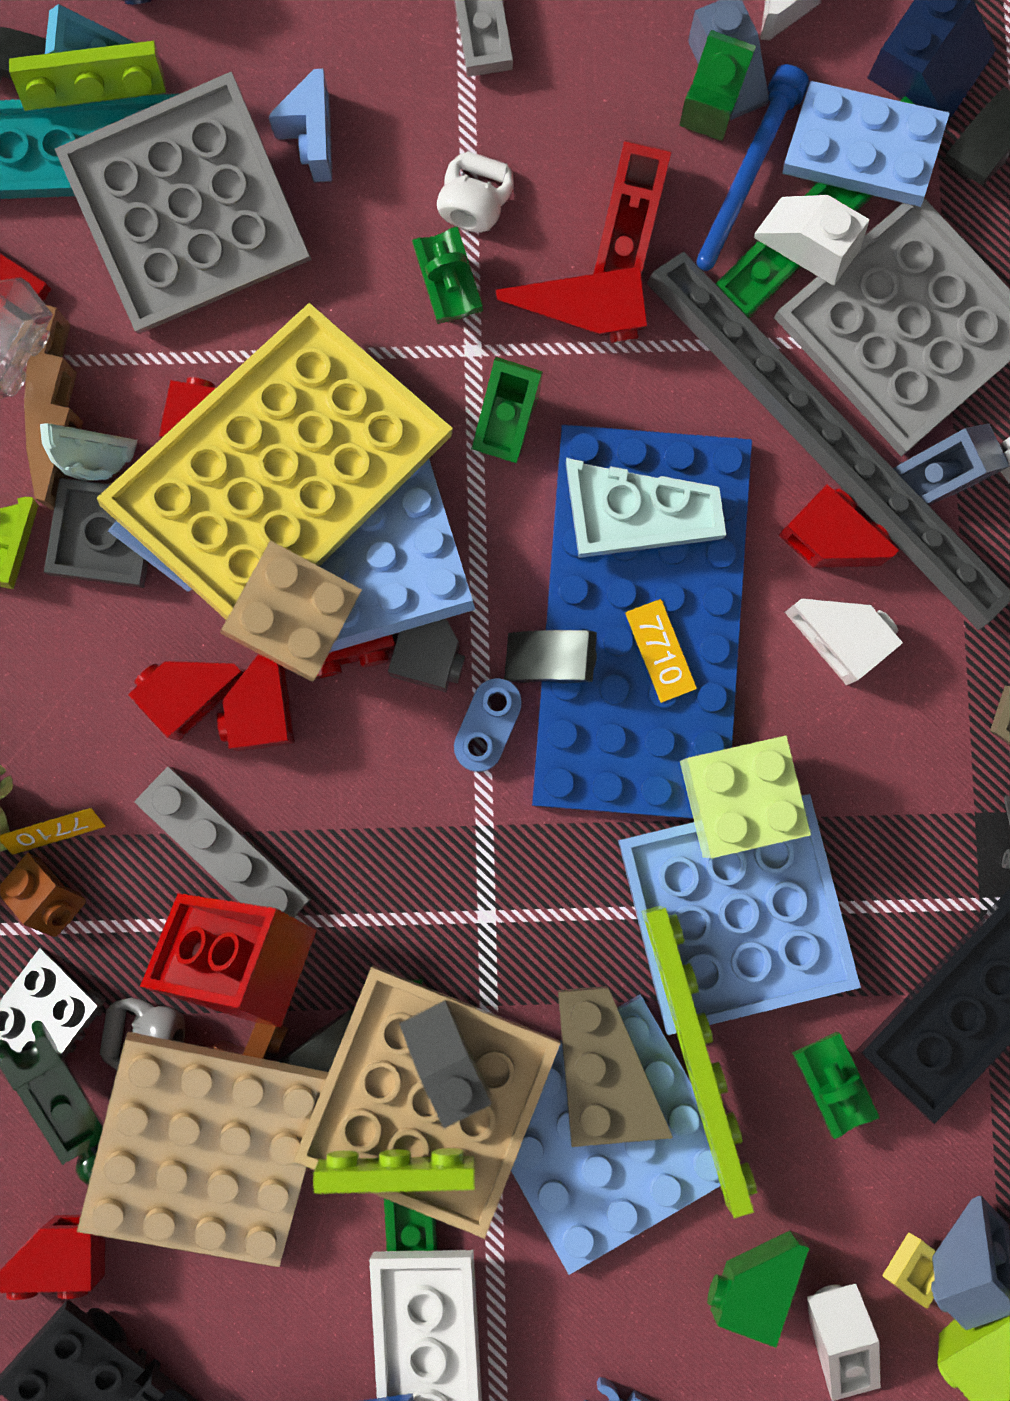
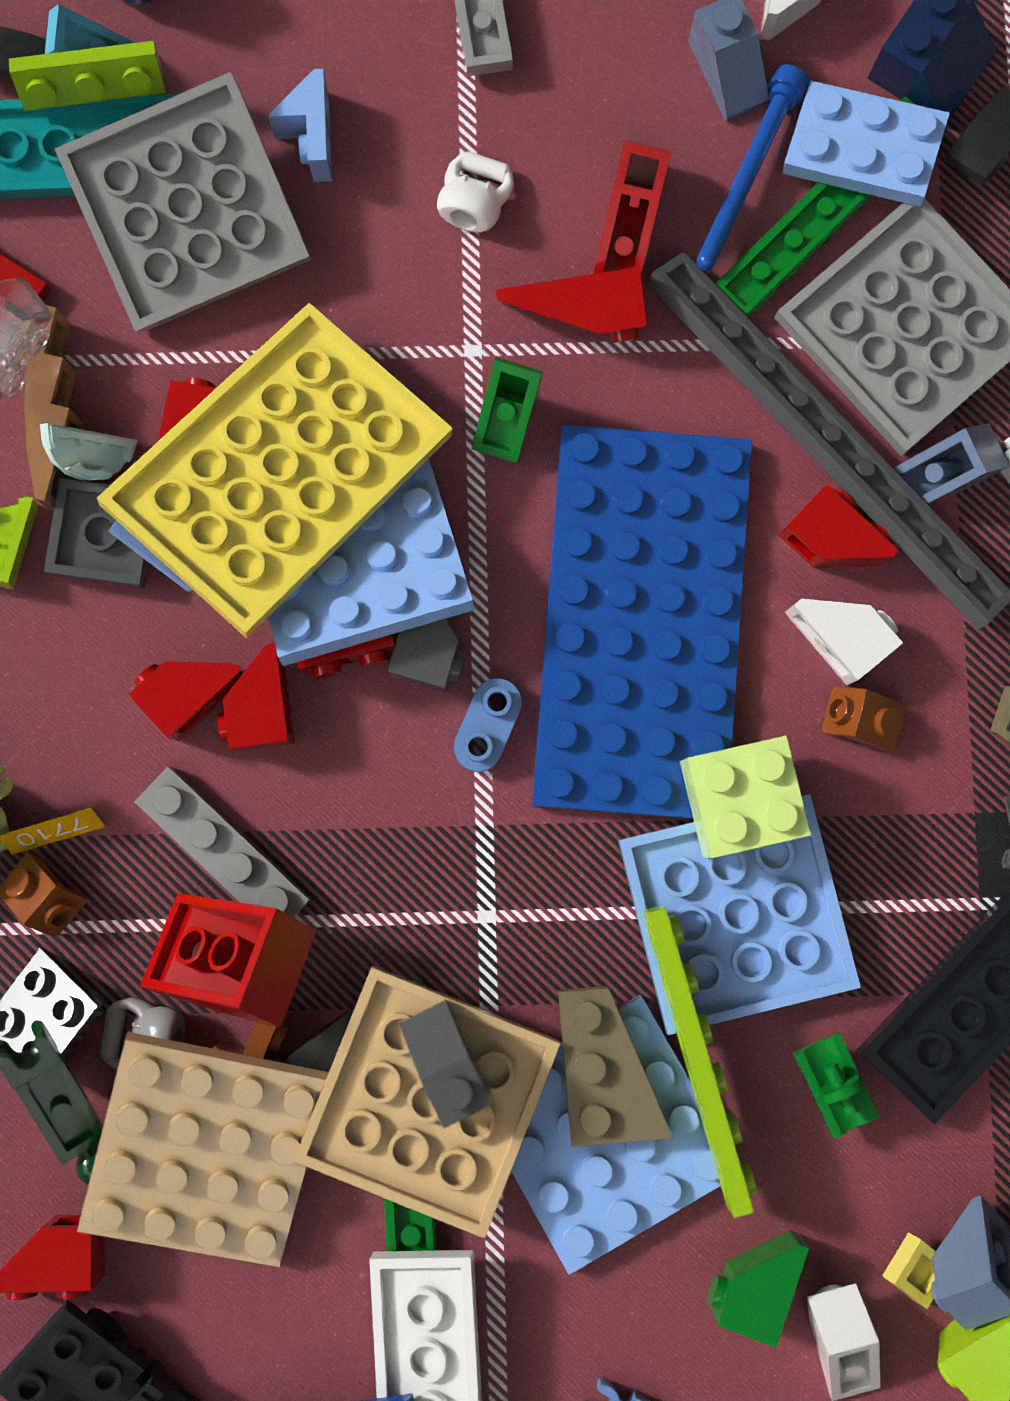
tan plate [220,540,362,682] -> none
lime plate [314,1148,474,1194] -> none
green hips [412,226,483,325] -> none
pearl dark grey slope [504,630,597,684] -> none
light aqua wing [566,458,726,558] -> none
yellow sticker [625,599,697,703] -> none
green slope [679,30,756,141] -> none
white slope [754,195,870,286] -> none
none -> dark orange bracket [822,687,908,752]

